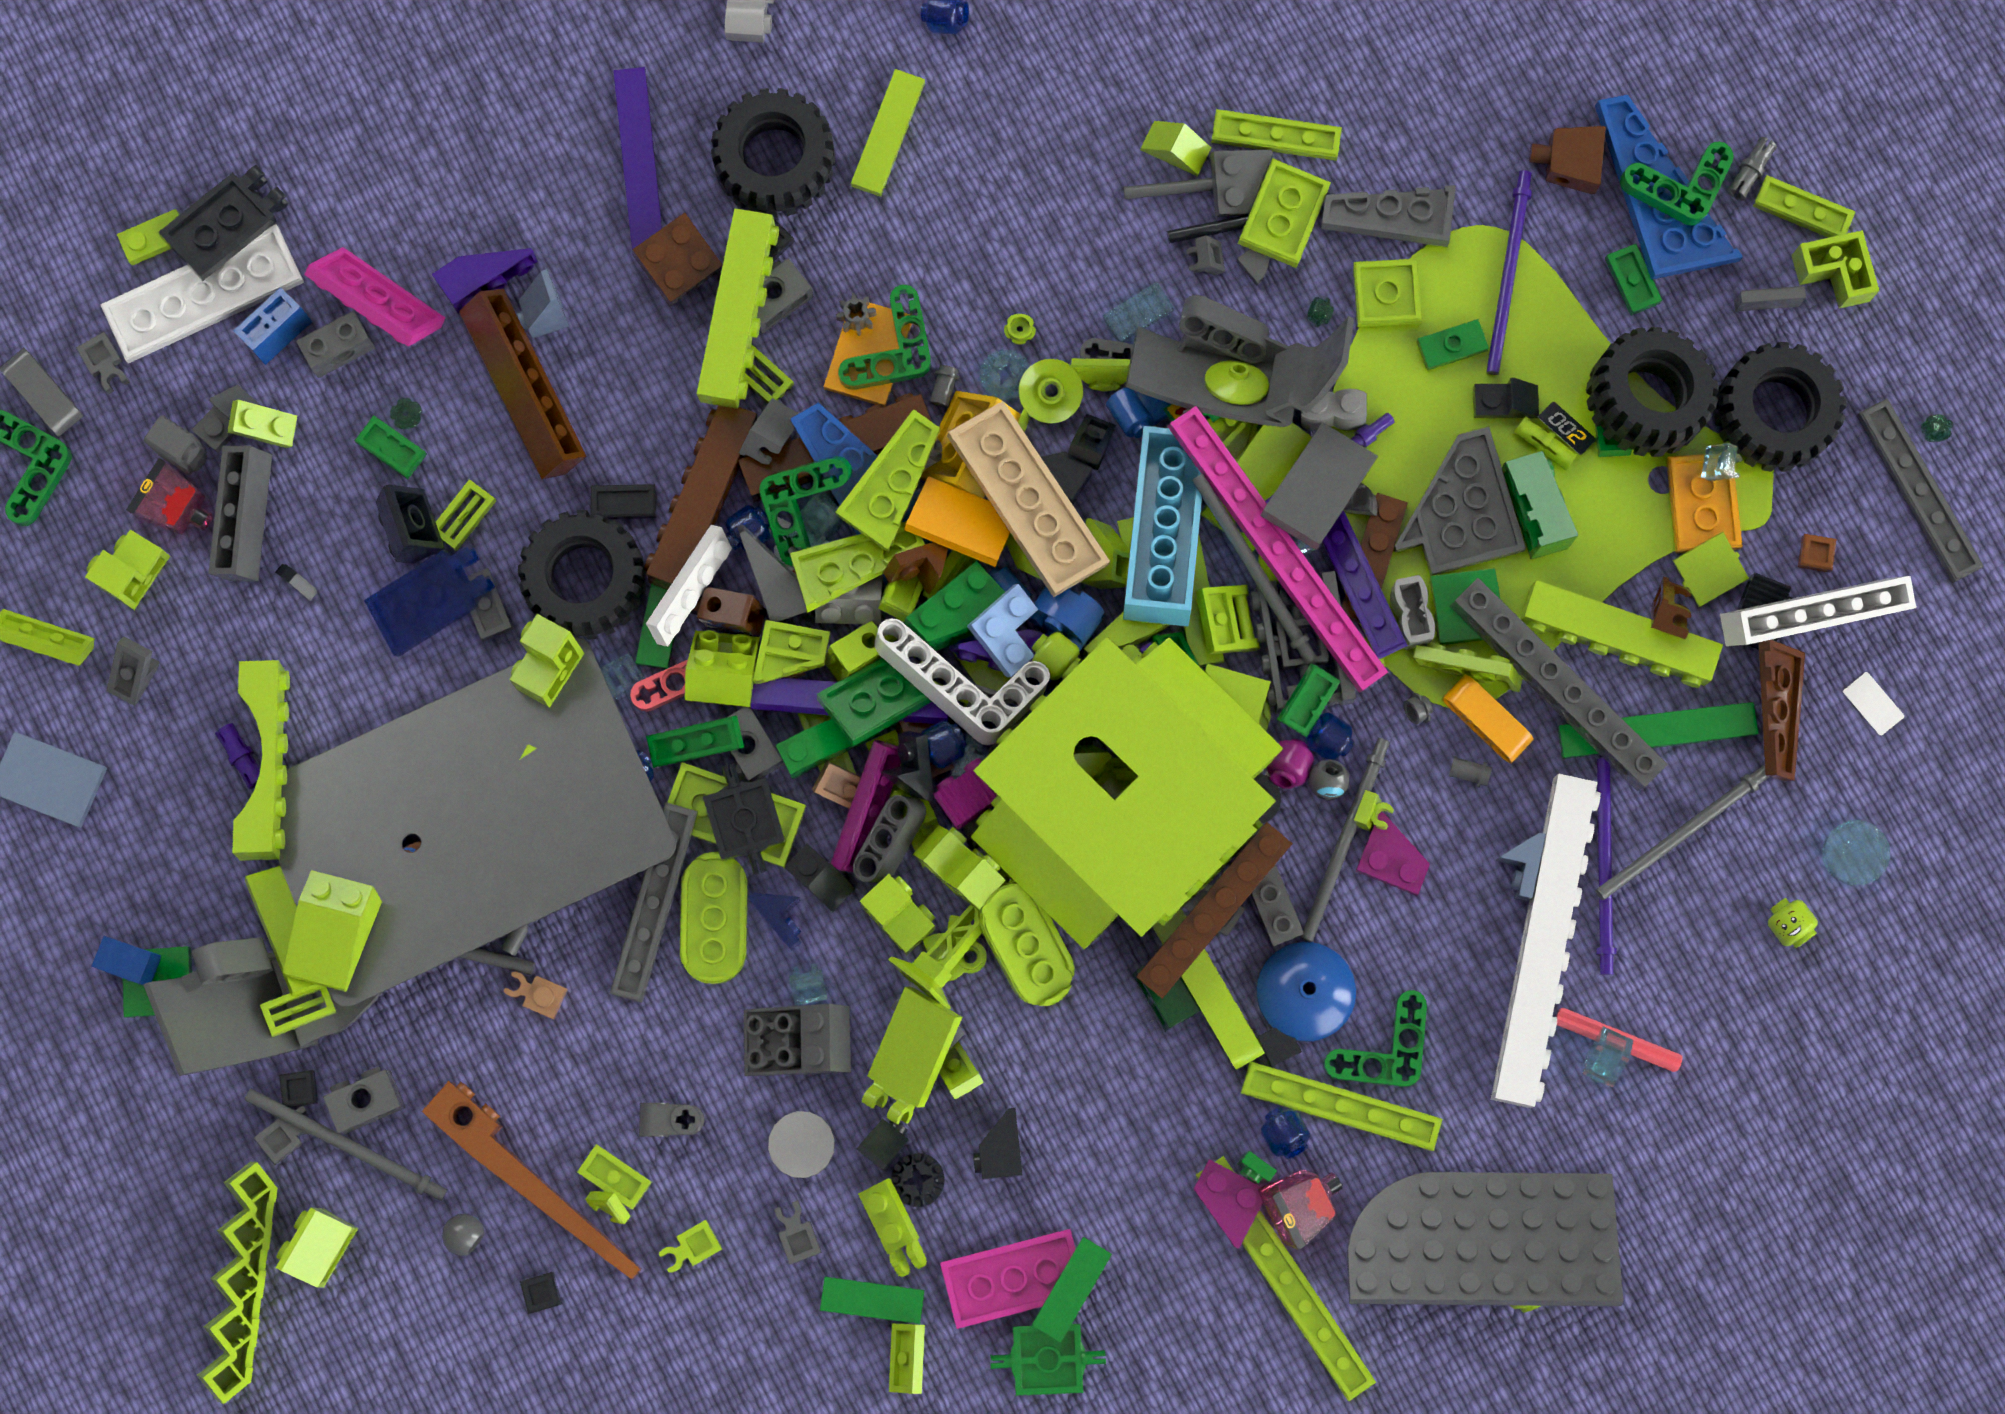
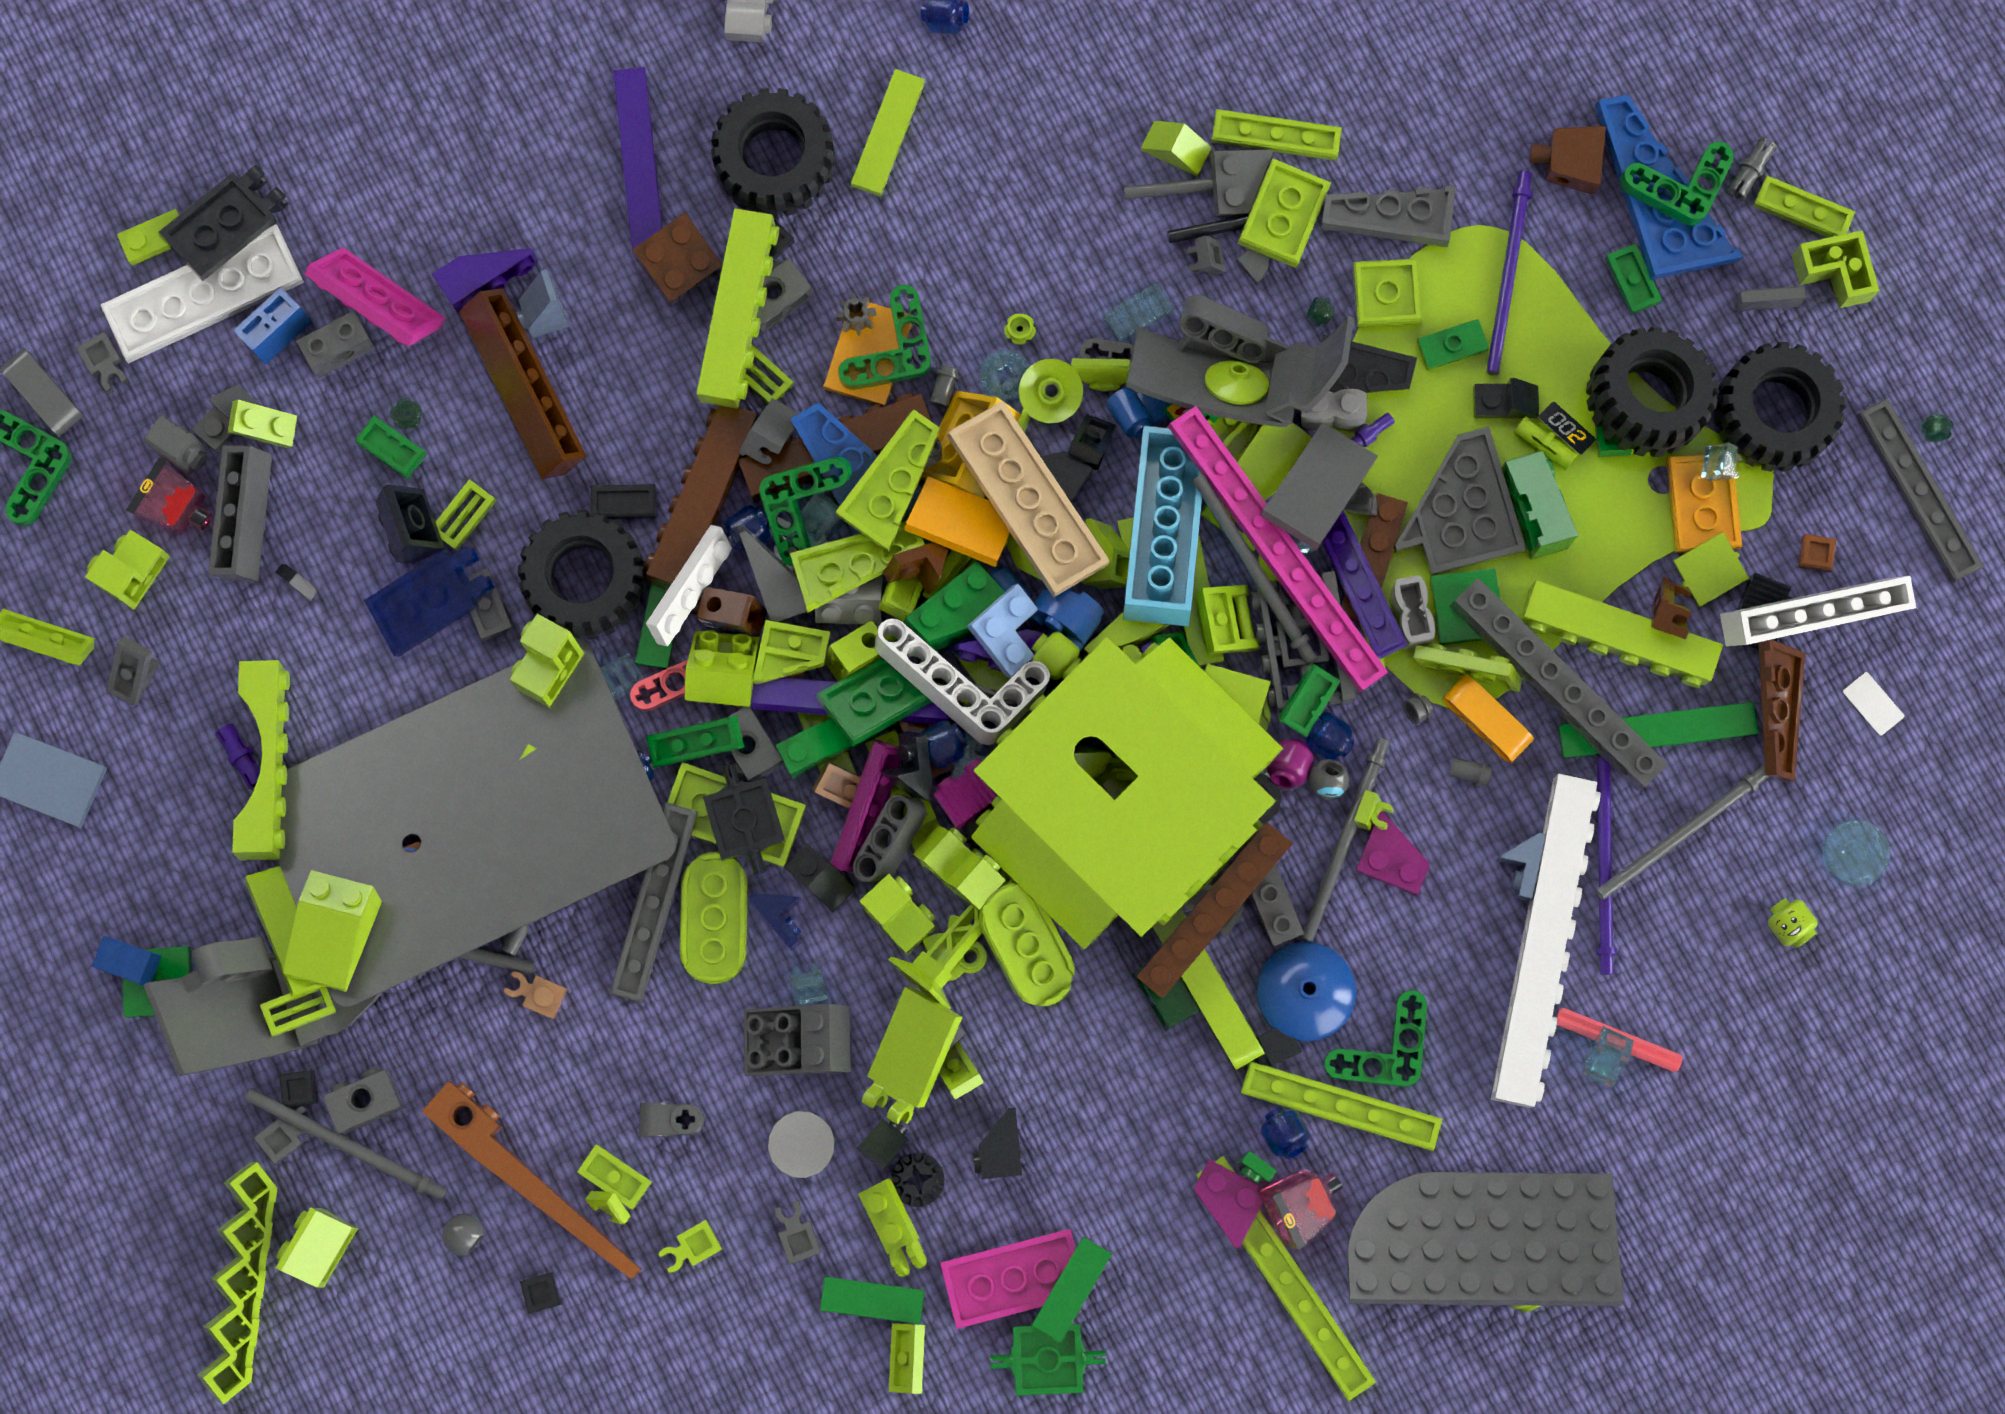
none -> black wing [1321,334,1417,393]

